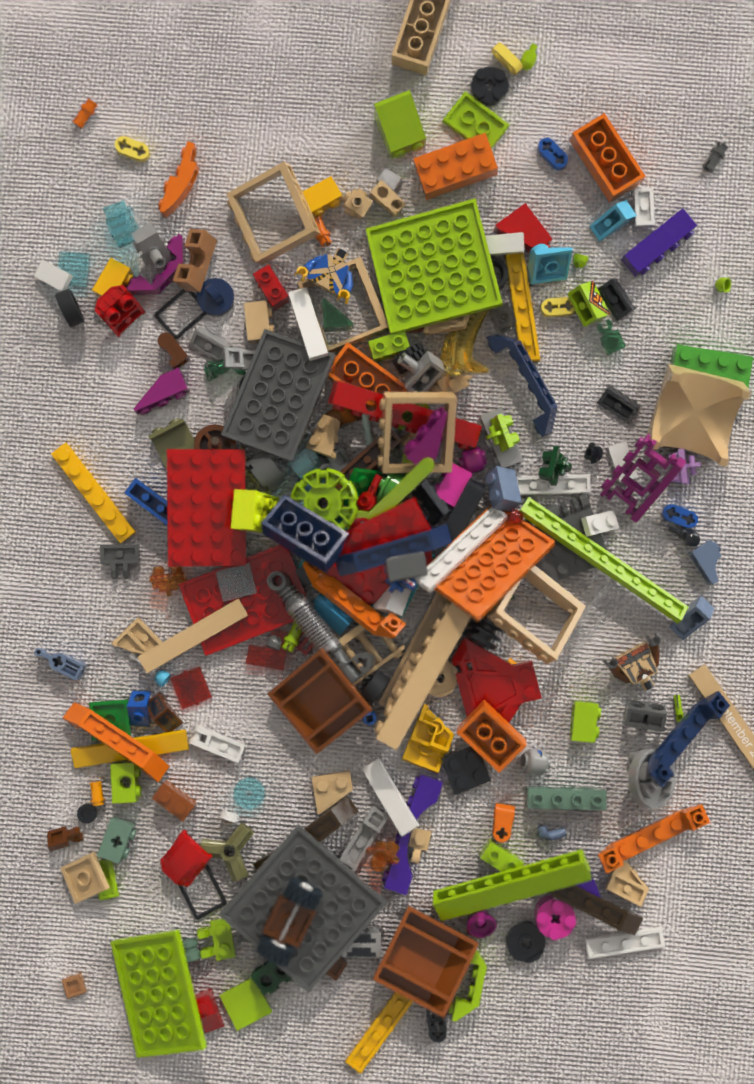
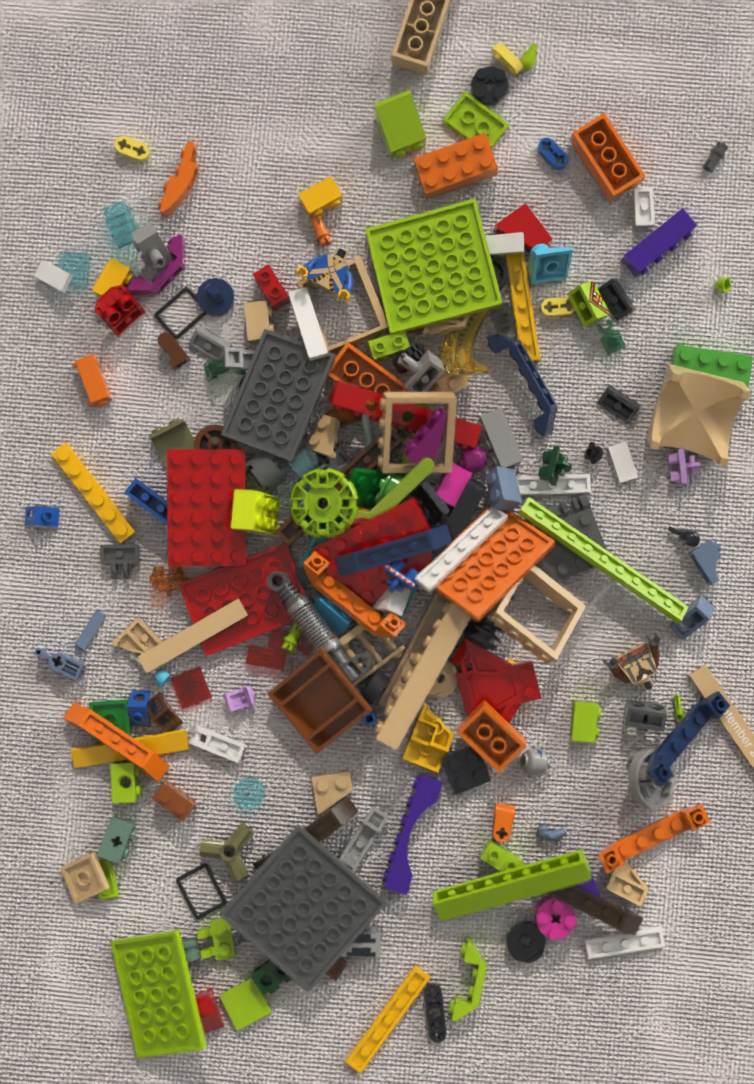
reddish brown plate [47,826,84,852] -> none
black tyre [55,288,84,327] -> none
medium nougat tile [61,972,87,999] -> none
orange pin [72,98,98,129] -> none
black tile [77,803,98,824] -> none
light orange pin [89,781,106,806] -> none
magenta slope [134,368,190,415] -> none
red slope [160,830,212,887] -> none
medium nougat arch [173,229,217,292] -> none
clear light blue piece [215,563,257,602] -> none
white tile [219,810,240,823] -> none
tan window [226,161,321,265] -> none
plate [256,877,323,967] -> none
dark blue slope [261,495,349,573] -> none
dark grey hinge [265,635,282,651] -> none
clear green slope [322,298,354,332] -> none
tan brick [341,188,373,219] -> none
red plate [357,474,383,511] -> none
white tile [362,759,419,836] -> none
clear orange hips [365,840,400,872] -> none
tan leg [369,180,406,217] -> none
dark orange slope [373,905,479,1018] -> none
flat silver piece [376,168,402,192] -> none
dark grey slope [384,552,428,582] -> none
tan plate [408,828,431,864] -> none
magenta hat [466,909,497,939] -> none
lime hips [486,414,520,452] -> none
clear red hinge [507,508,523,525] -> none
sand green brick [525,786,607,810] -> none
lime hinge [573,254,589,268] -> none
white plate [581,510,619,537] -> none
medium azure slope [589,200,637,242] -> none
magenta fence [600,434,686,523] -> none
blue beam [661,504,698,529] -> none
none -> blue bracket [24,506,60,527]
none -> orange brick [72,354,113,407]
none -> sand blue piece [75,610,106,652]
none -> lavender bracket [223,686,256,713]

